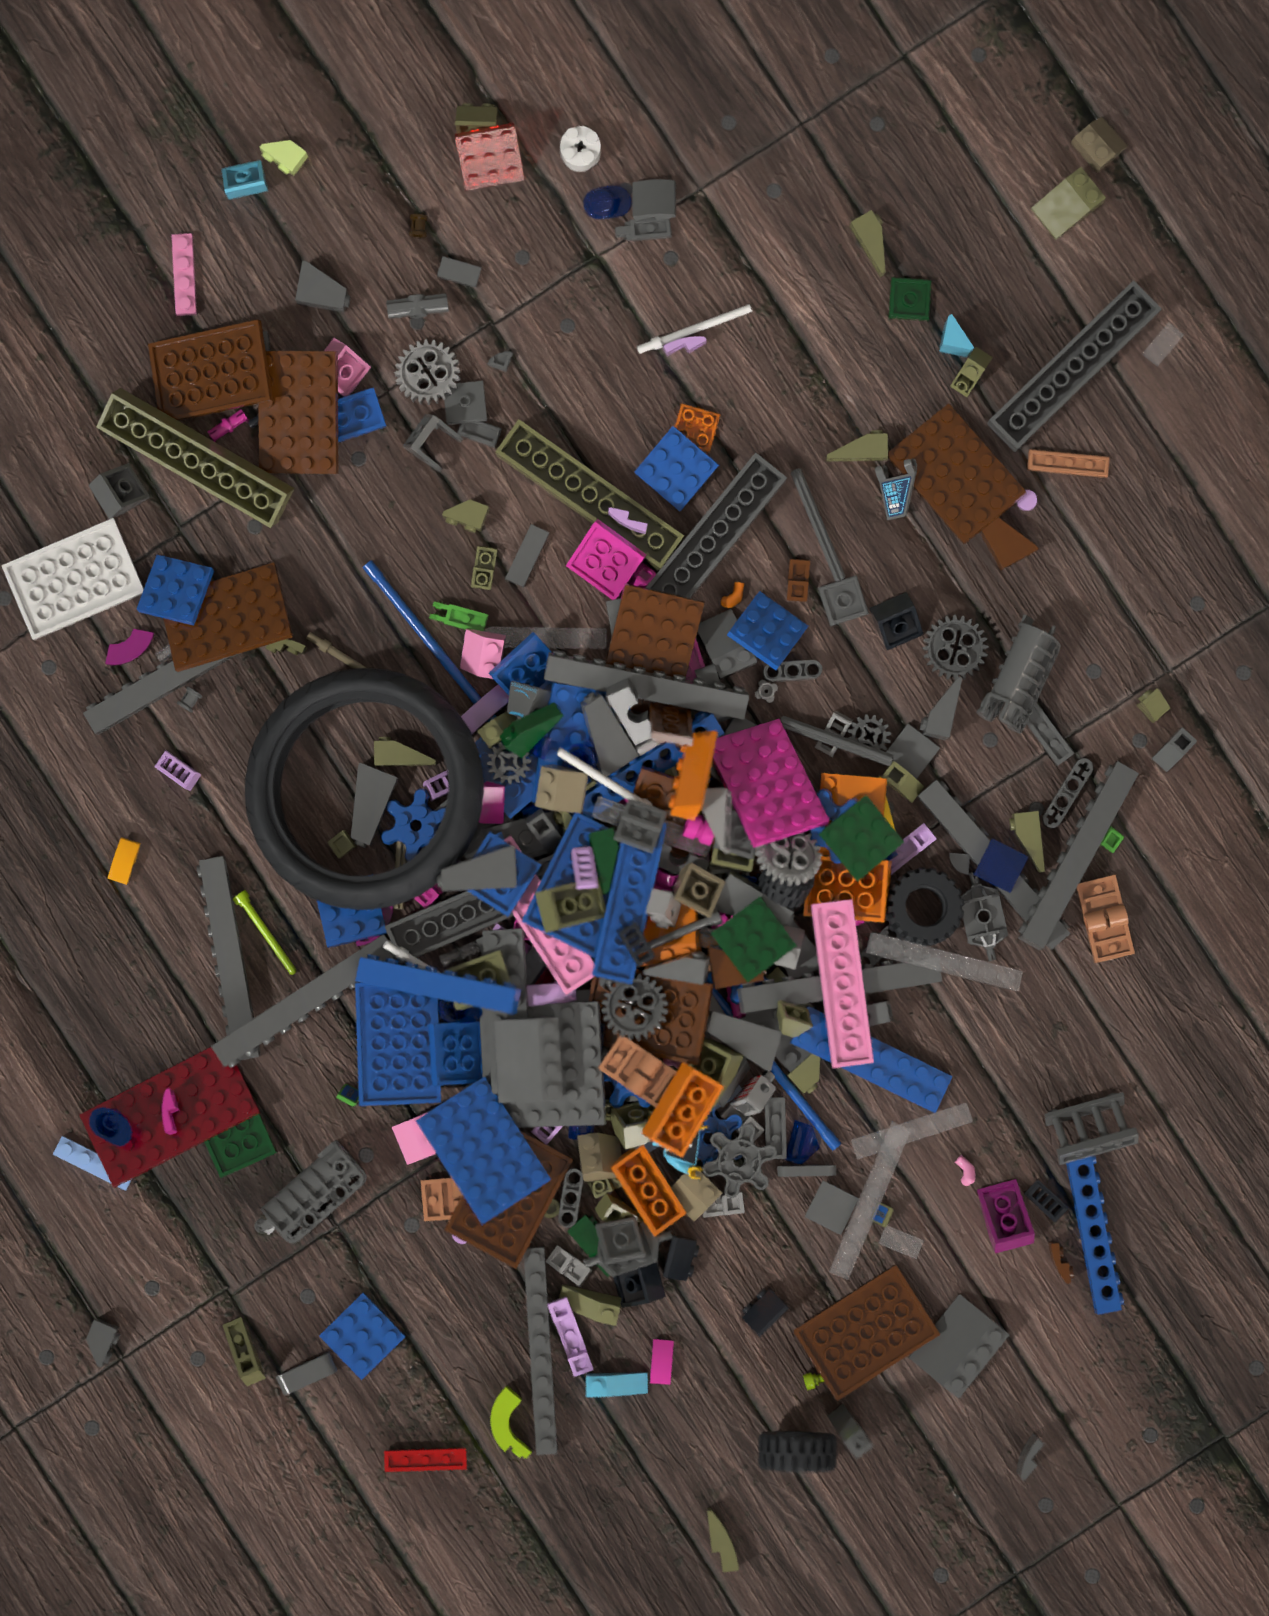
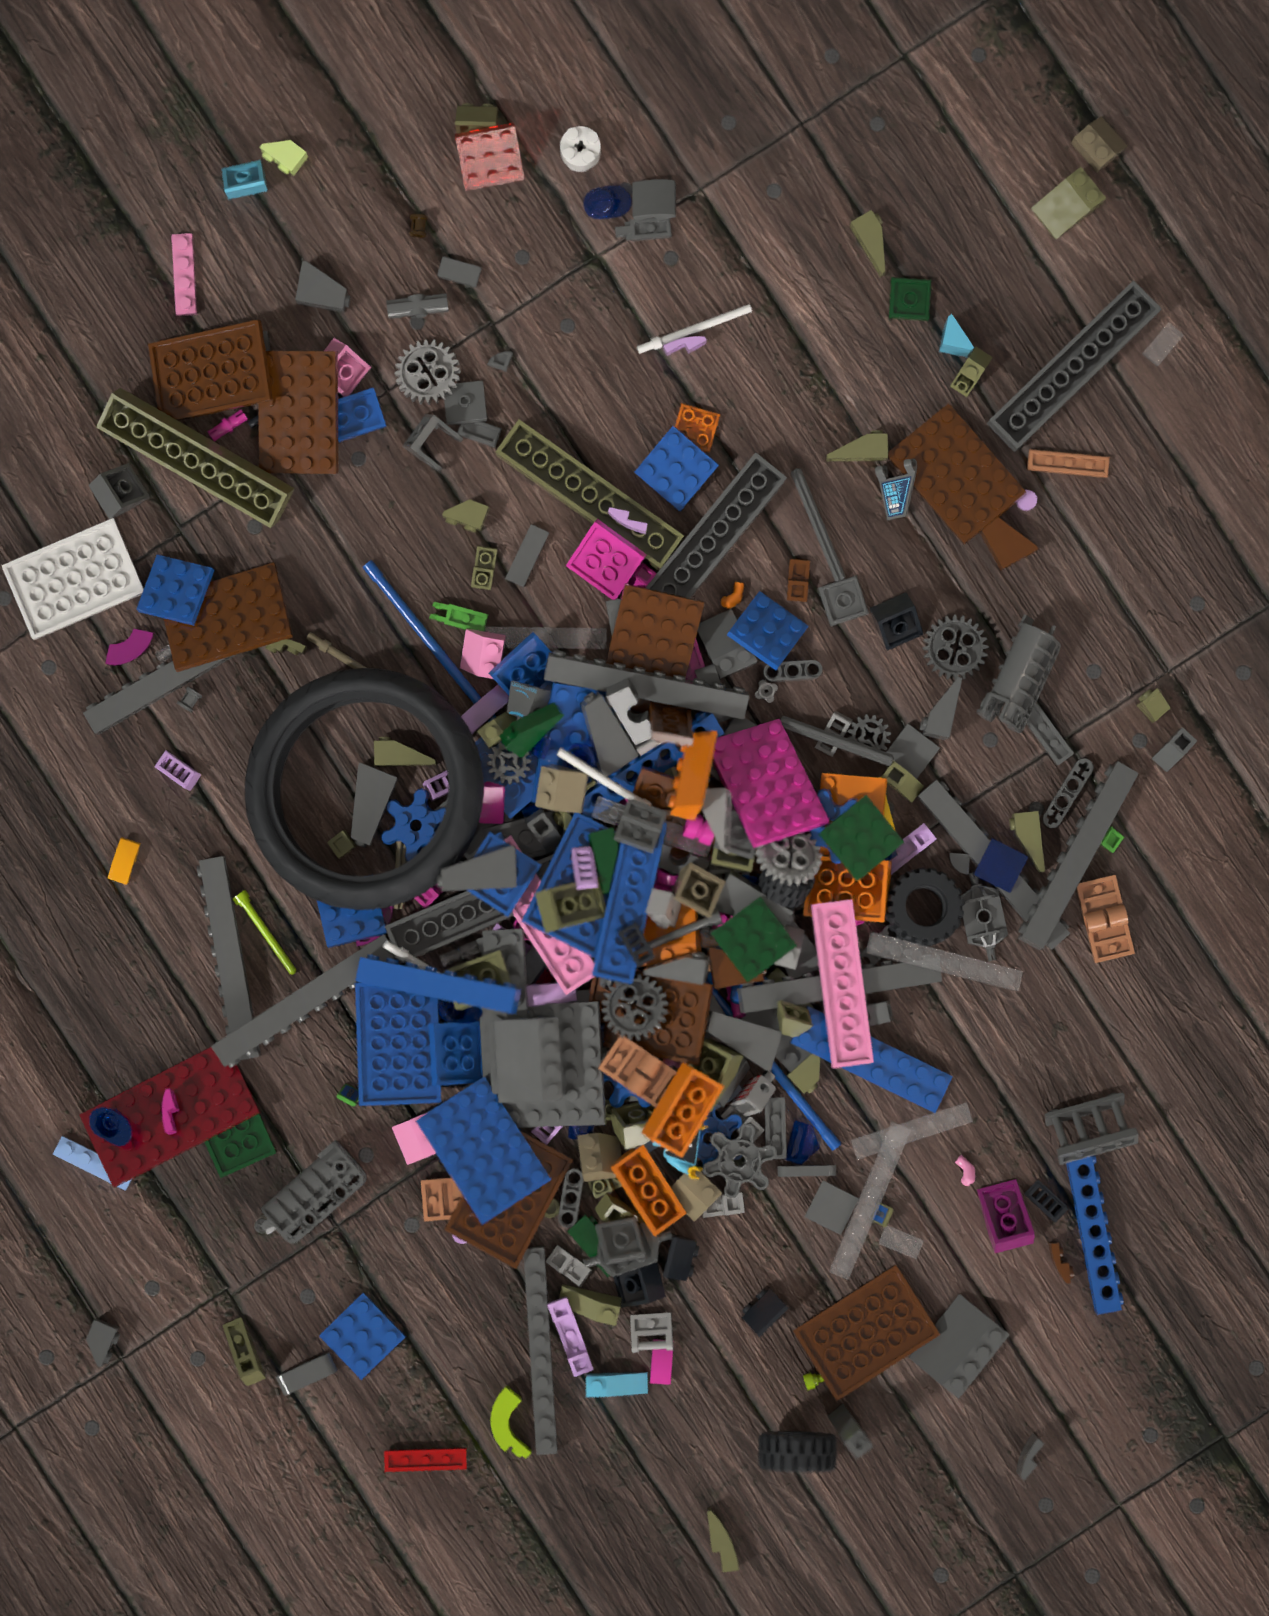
none -> light grey plate [630,1313,674,1353]

